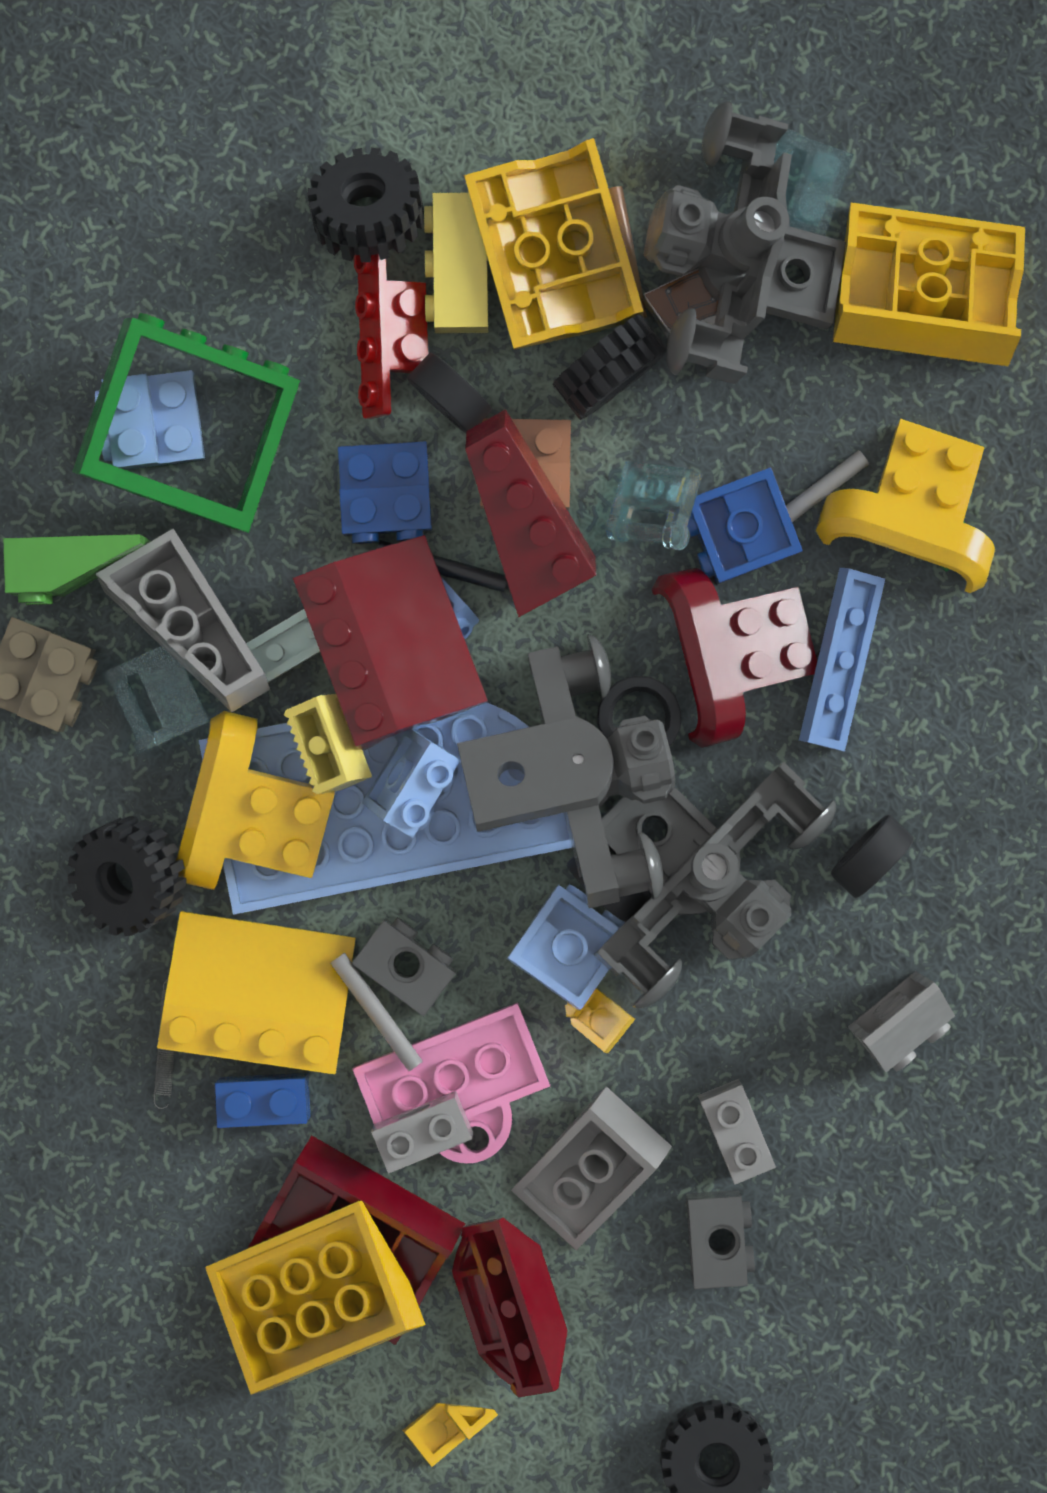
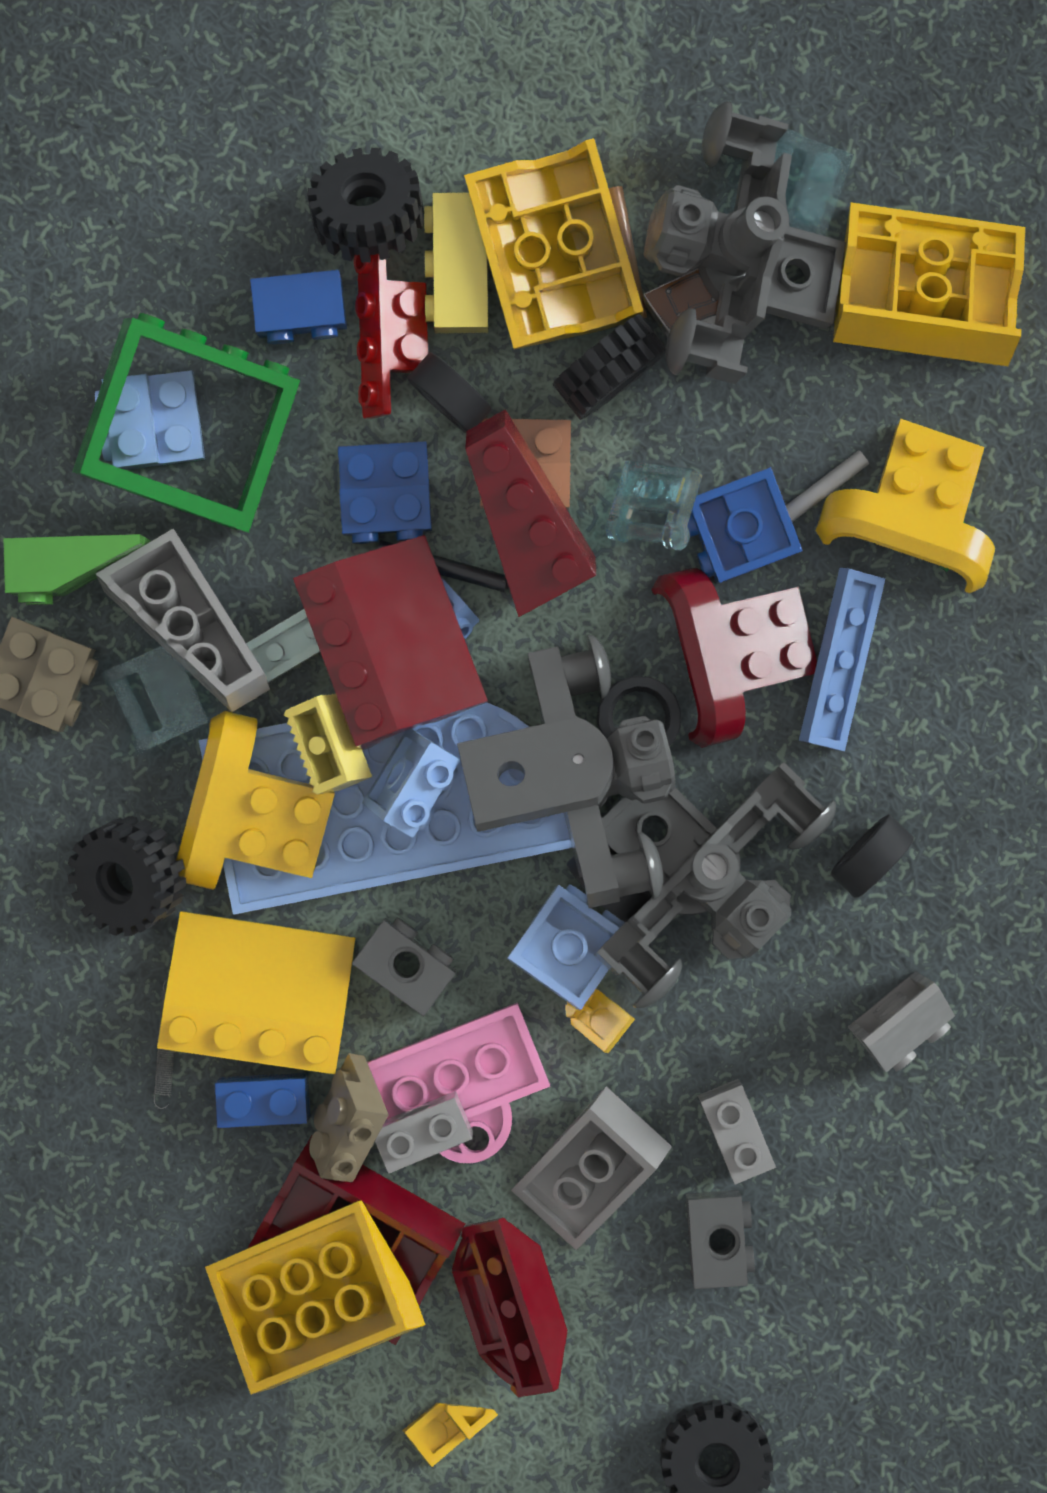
light grey bar [330,953,423,1072] -> none
none -> blue brick [250,270,347,344]
none -> dark tan plate [309,1053,389,1182]

